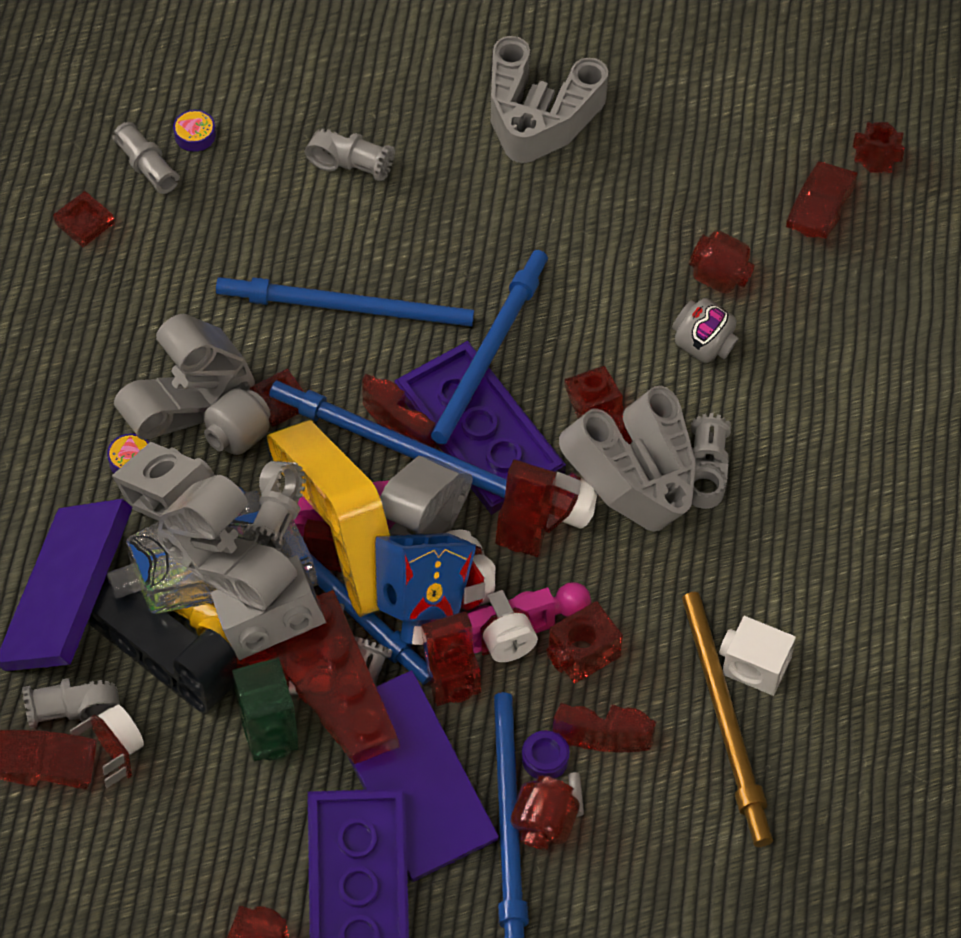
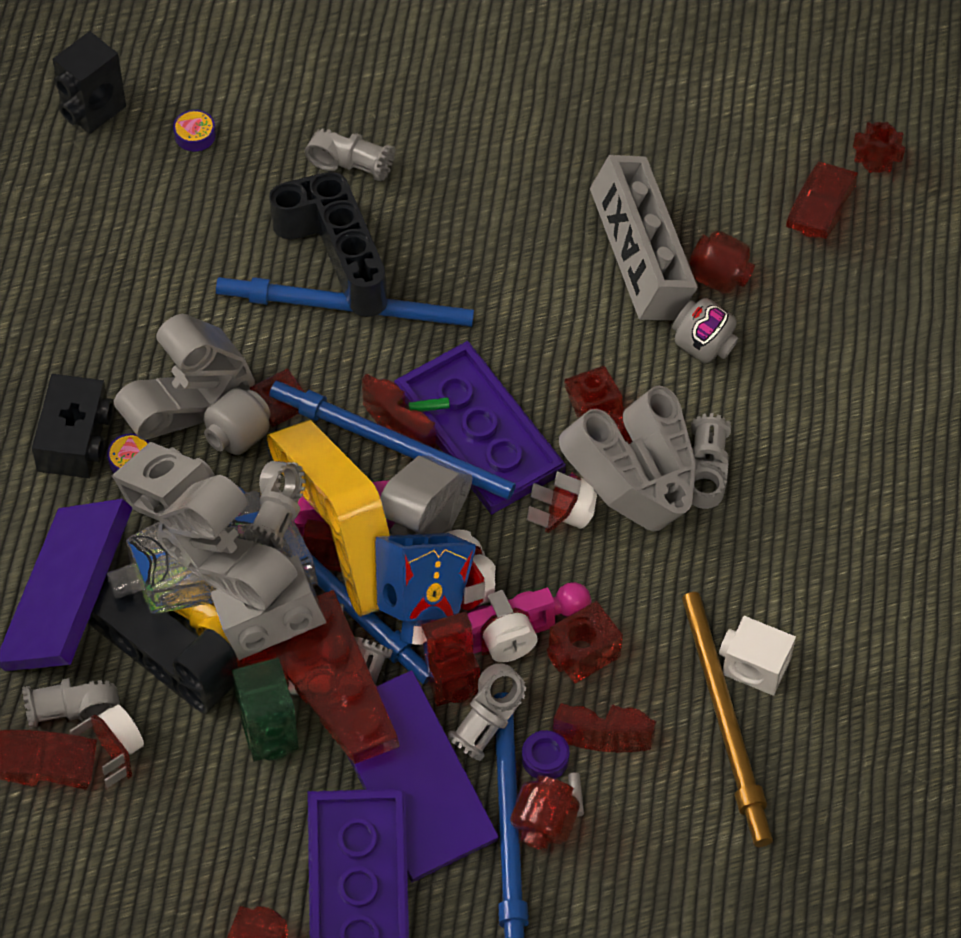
clear red tile [53,191,114,247] -> none
light grey pin [112,122,180,194] -> none
blue bar [431,250,548,444] -> none
light grey connector [491,36,608,163] -> none
clear red slope [495,459,557,557] -> none
none -> black brick [32,374,113,479]
none -> black brick [52,31,127,134]
none -> black beam [269,172,388,317]
none -> green piece [408,397,450,413]
none -> light grey connector [447,663,526,761]
none -> light grey brick [590,155,698,320]

